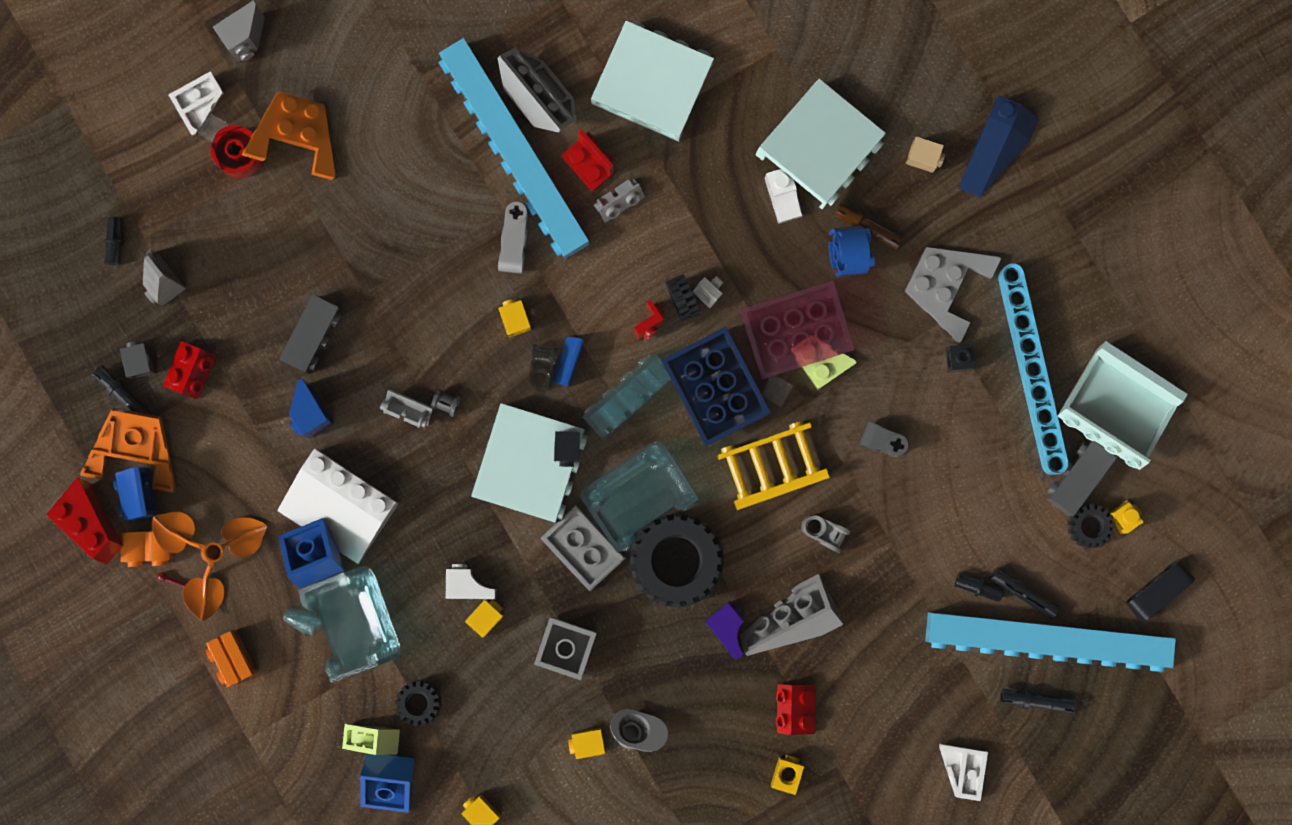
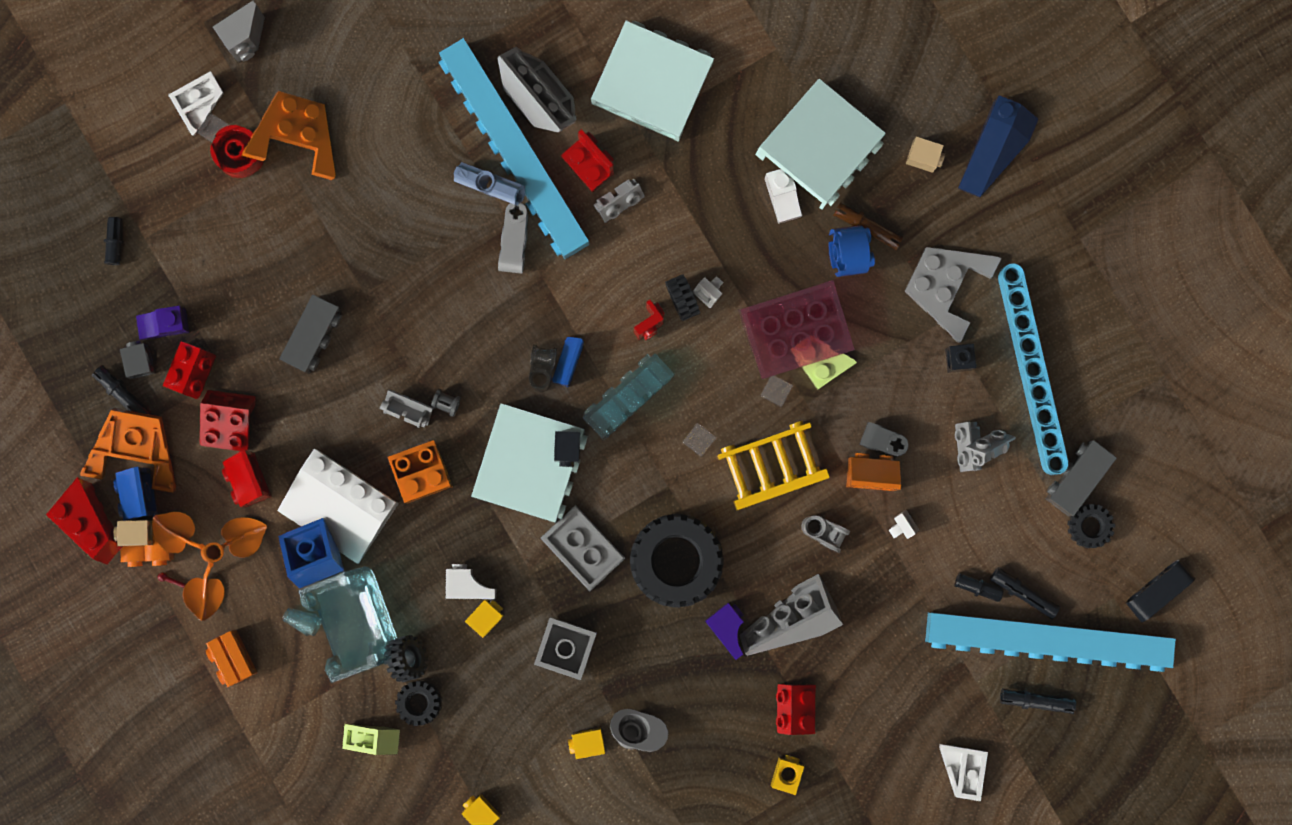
light grey wedge [143,248,186,306] -> none
blue slope [289,379,334,439] -> none
blue slope [360,753,415,813] -> none
yellow brick [498,298,532,338] -> none
clear light blue windscreen [580,442,699,553] -> none
dark blue slope [661,327,771,447] -> none
light aqua panel [1058,341,1188,470] -> none
yellow brick [1108,500,1143,534] -> none
none -> tan brick [114,520,153,546]
none -> dark purple arch [136,306,189,340]
none -> red bracket [200,390,256,451]
none -> red slope [222,450,272,508]
none -> black tyre [384,635,428,682]
none -> orange slope [388,440,453,504]
none -> sand blue piece [454,162,525,206]
none -> clear tile [682,423,716,457]
none -> orange slope [846,453,901,491]
none -> white tile [889,510,919,539]
none -> light grey hinge [955,422,982,472]
none -> light grey hinge [966,430,1016,466]

